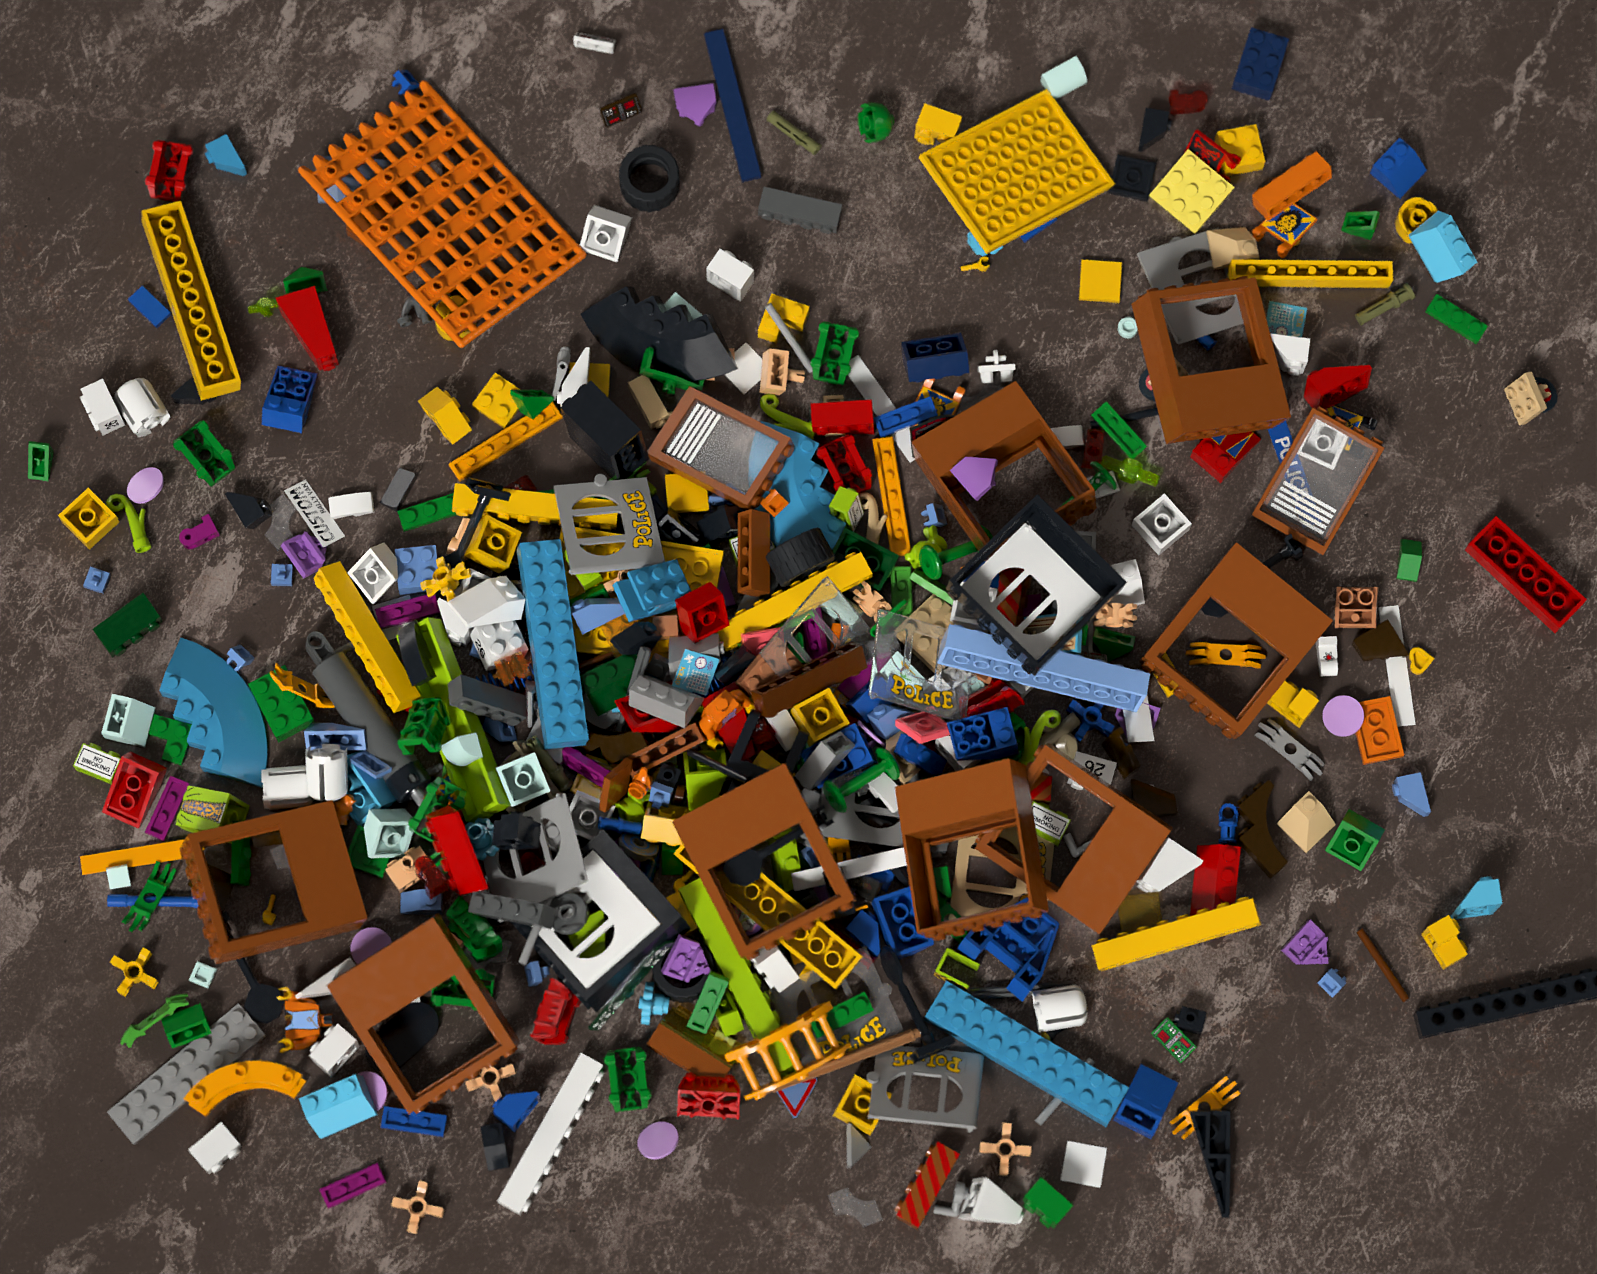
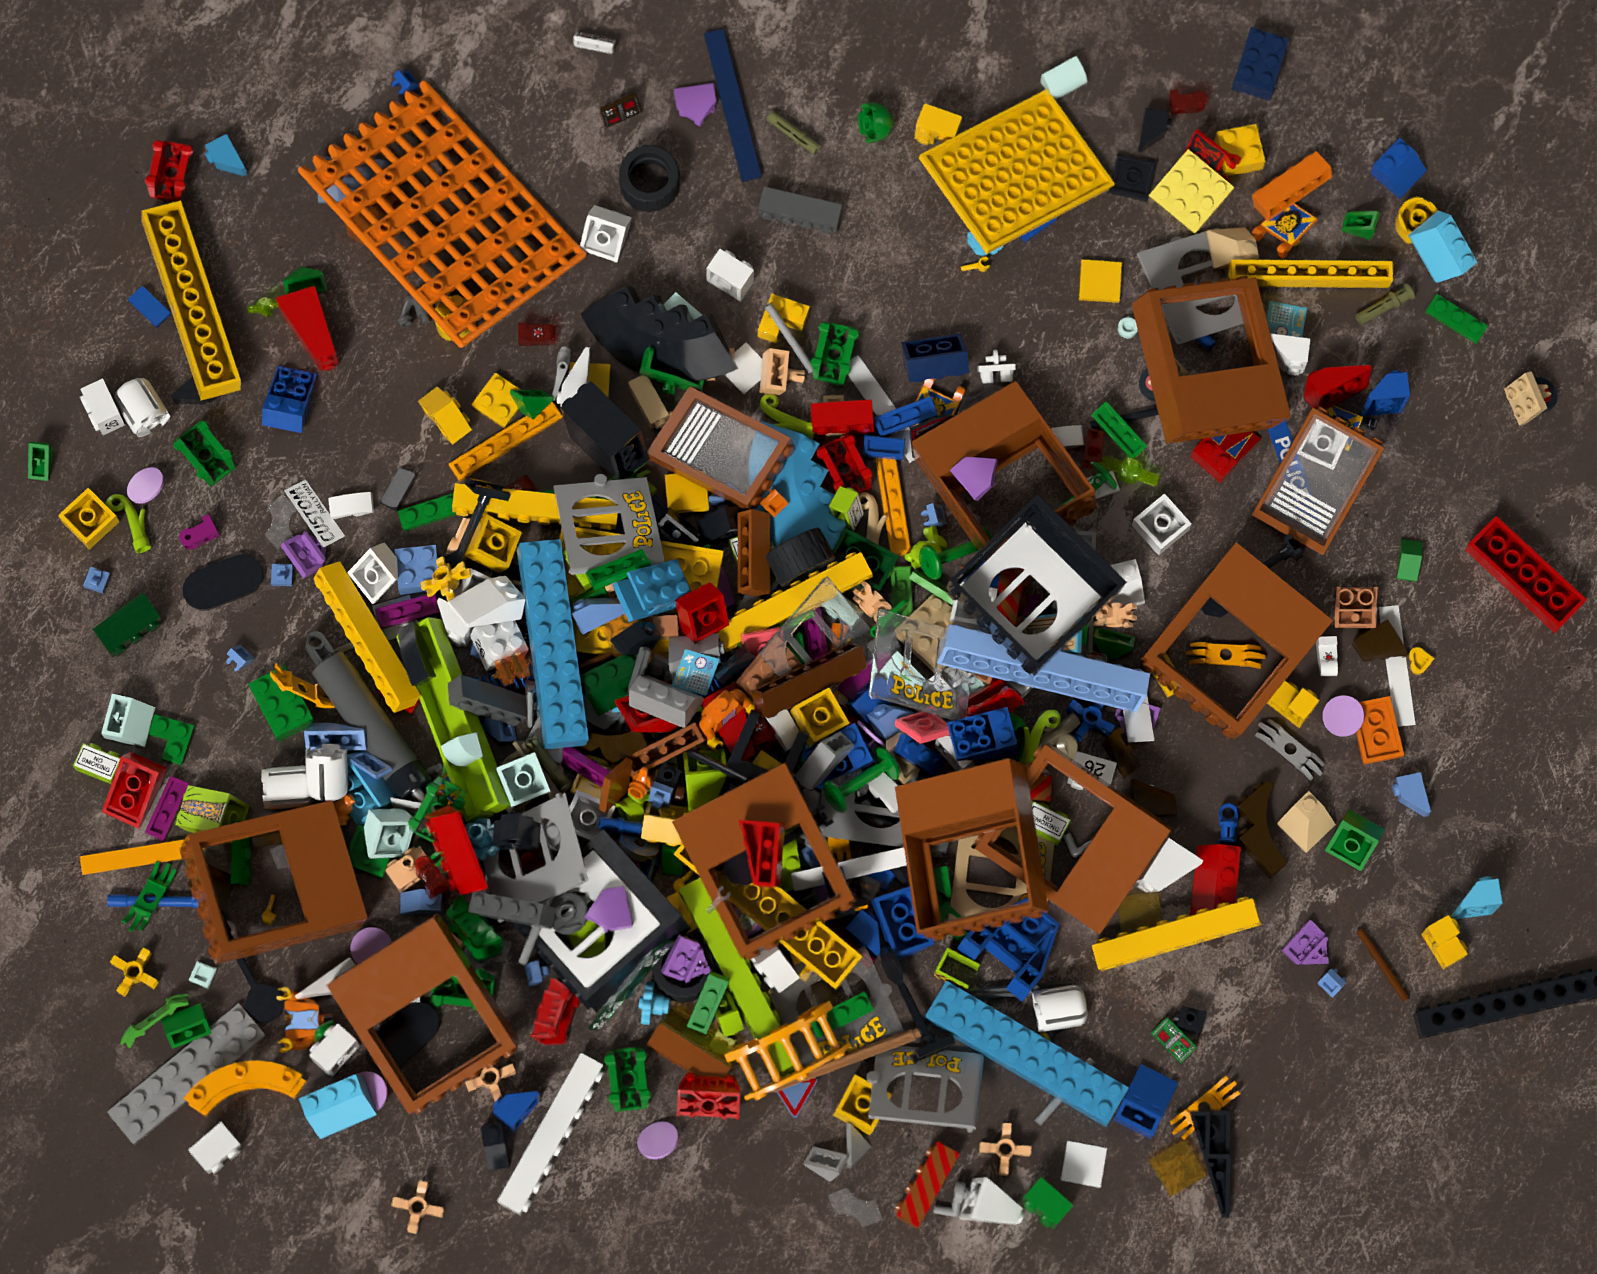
light aqua tile [106,864,131,889] -> none
dark azure brick [159,638,268,788] -> none
black slope [225,492,273,529] -> none
magenta tile [319,1163,387,1209] -> none
blue plate [381,1106,447,1137] -> none
green piece [397,698,452,755] -> none
none -> black tile [183,555,263,611]
none -> green animal [314,1020,335,1043]
none -> white sticker [390,798,421,813]
none -> clear red leg [518,323,556,346]
none -> medium lavender slope [585,886,632,932]
none -> green plate [586,549,651,591]
none -> clear hand [706,886,730,913]
none -> red wedge [738,820,785,887]
none -> light grey slope [803,1146,849,1182]
none -> blue tile [863,435,905,460]
none -> clear yellow tile [1148,1139,1207,1198]
none -> blue slope [1361,370,1410,416]

